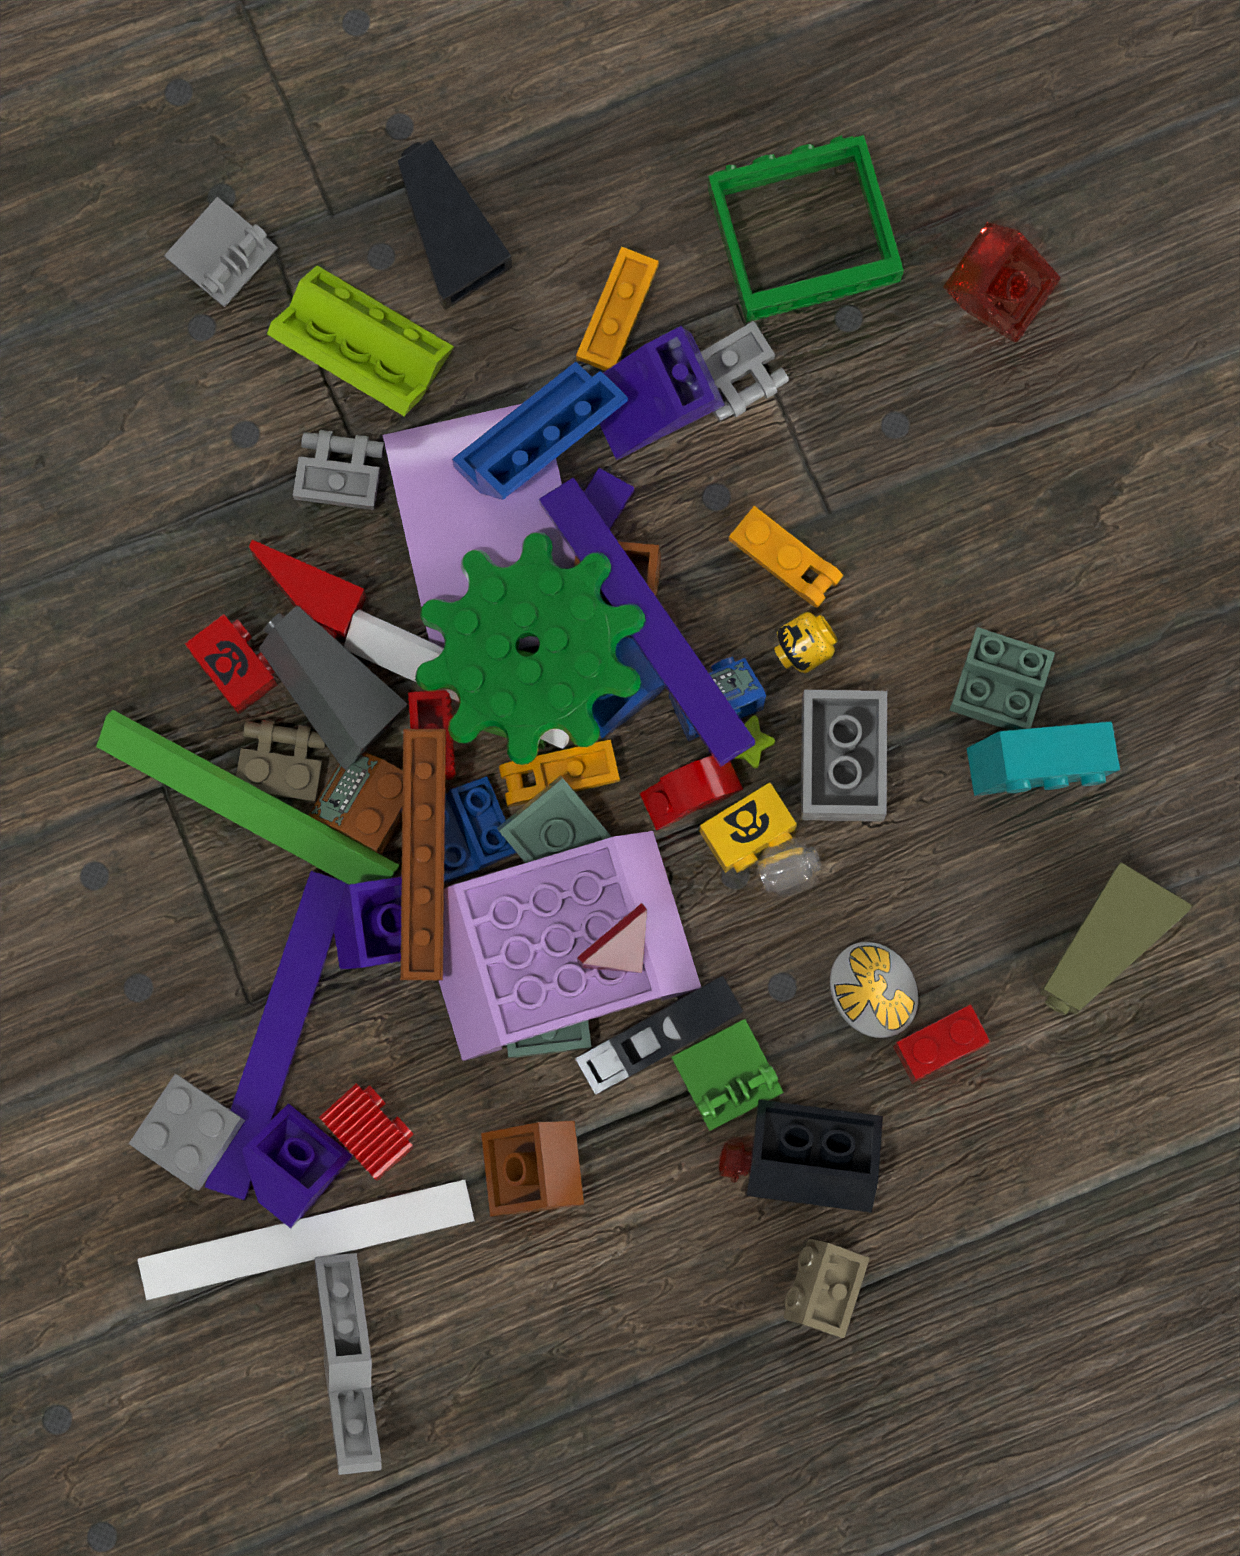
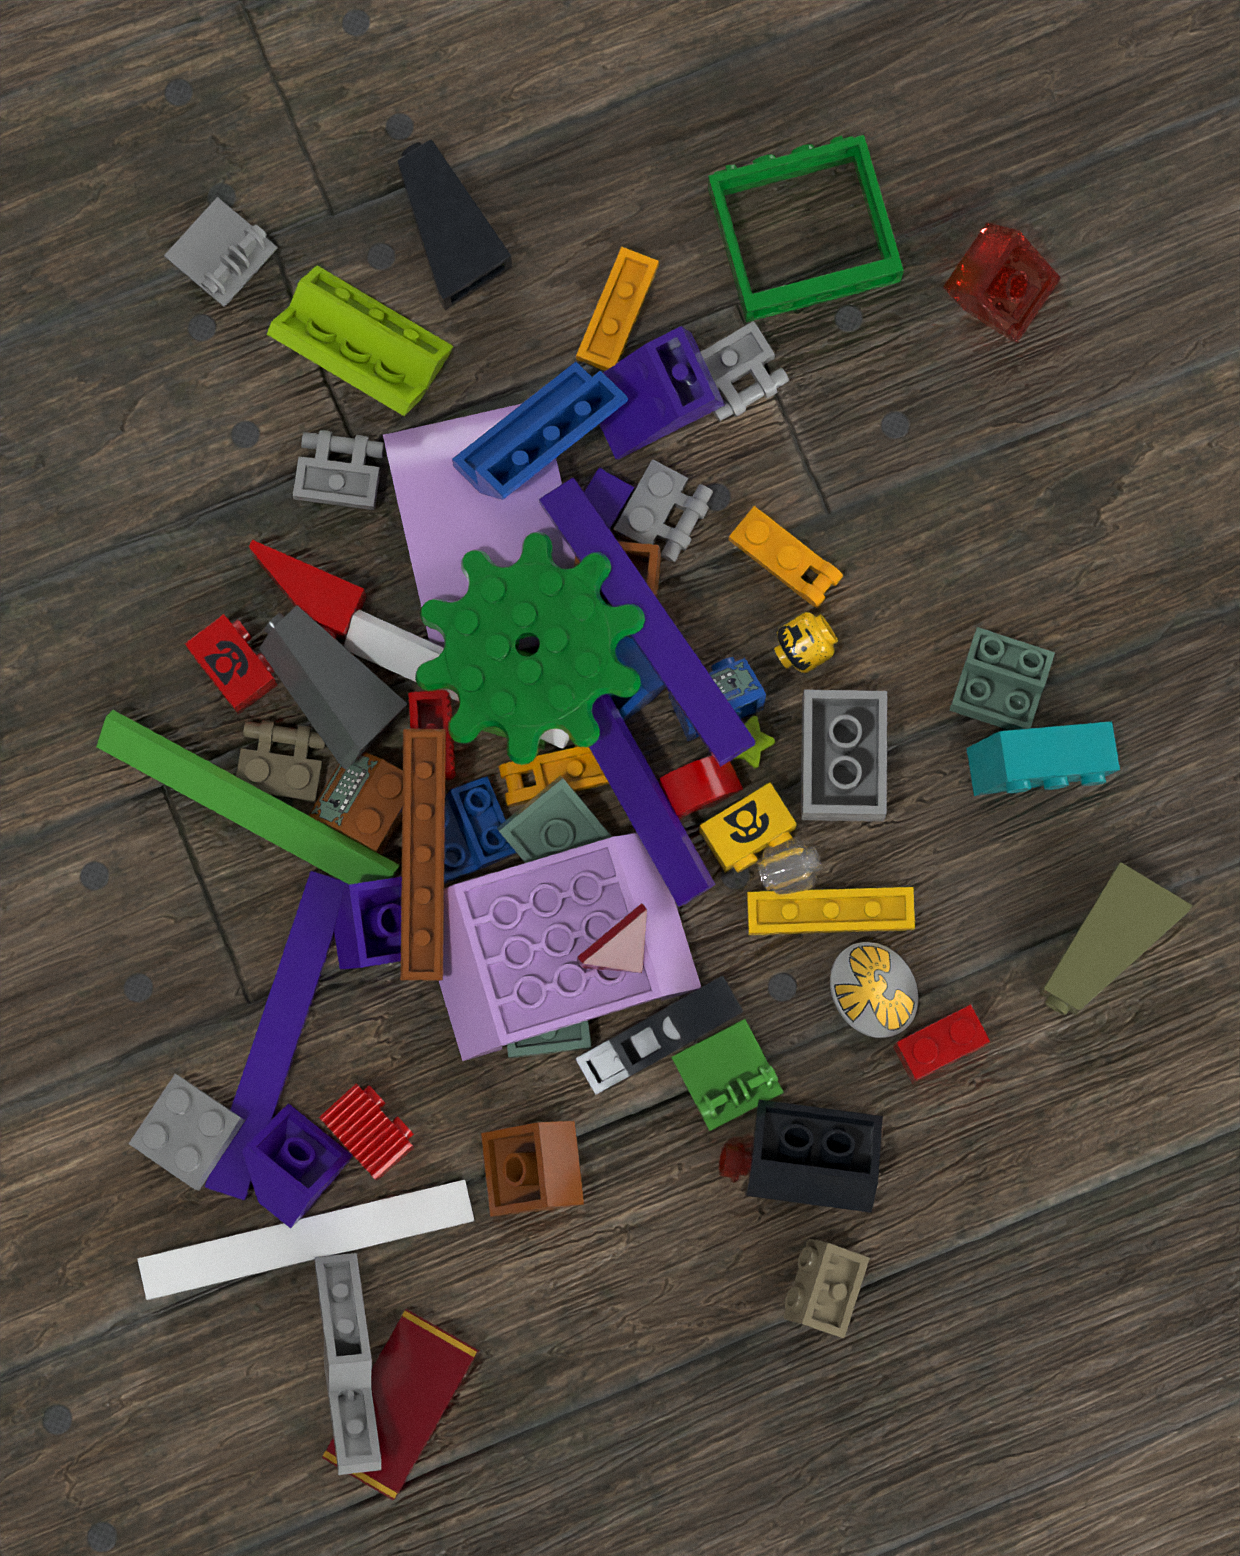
none -> dark red slope [322,1309,479,1500]
none -> dark purple tile [589,694,716,907]
none -> light grey plate [614,459,713,562]
none -> yellow plate [747,887,915,935]

